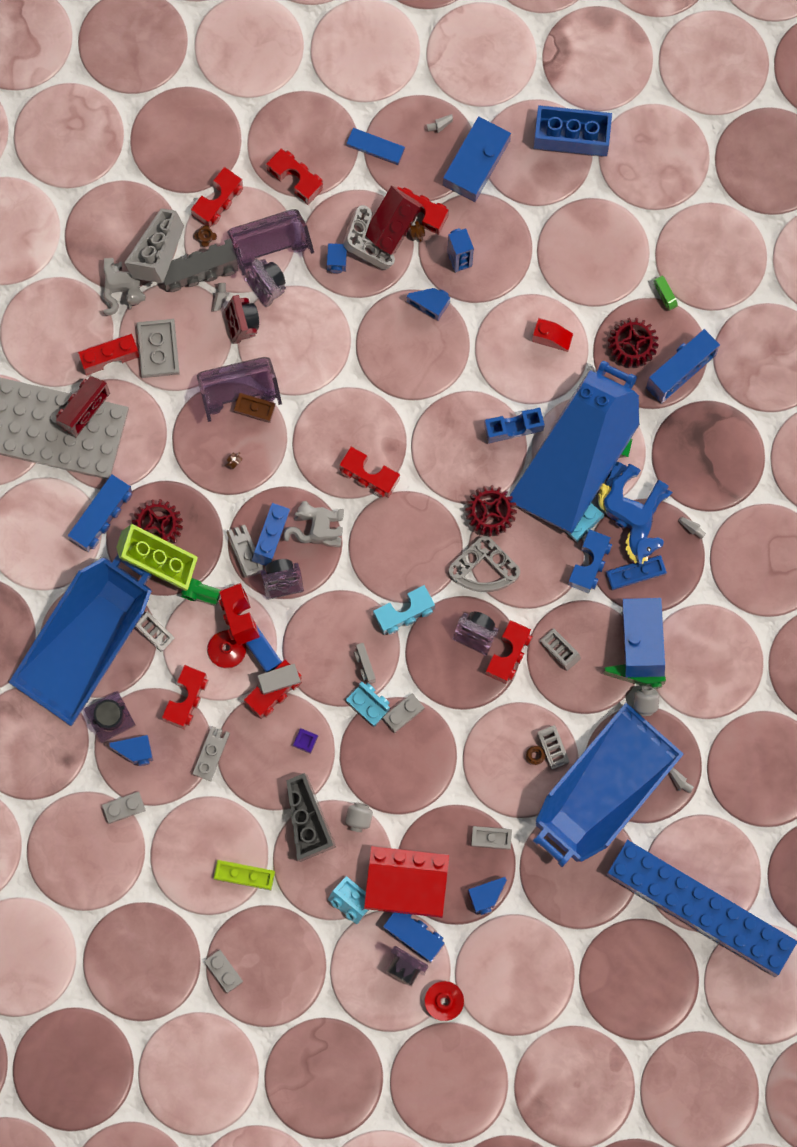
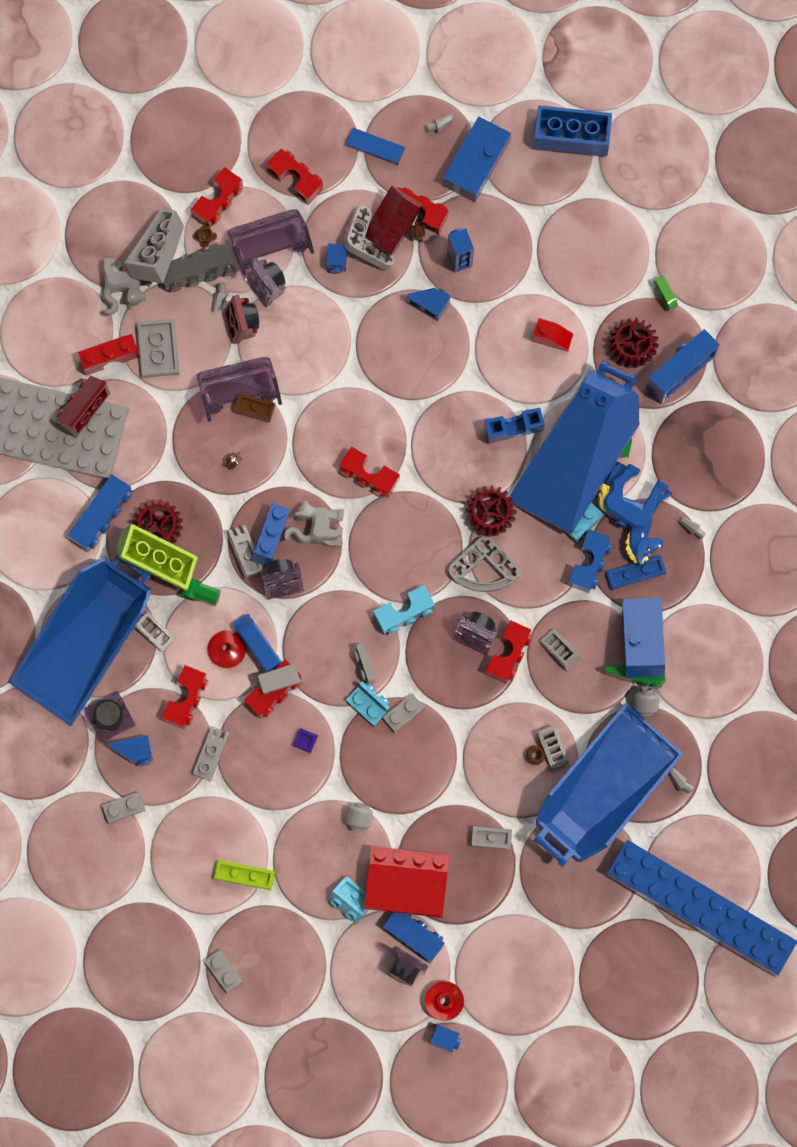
red arch [219,583,260,646] -> none
dark grey wedge [286,773,336,862] -> none
blue slope [468,877,507,915] -> none
none -> blue brick [430,1024,462,1053]

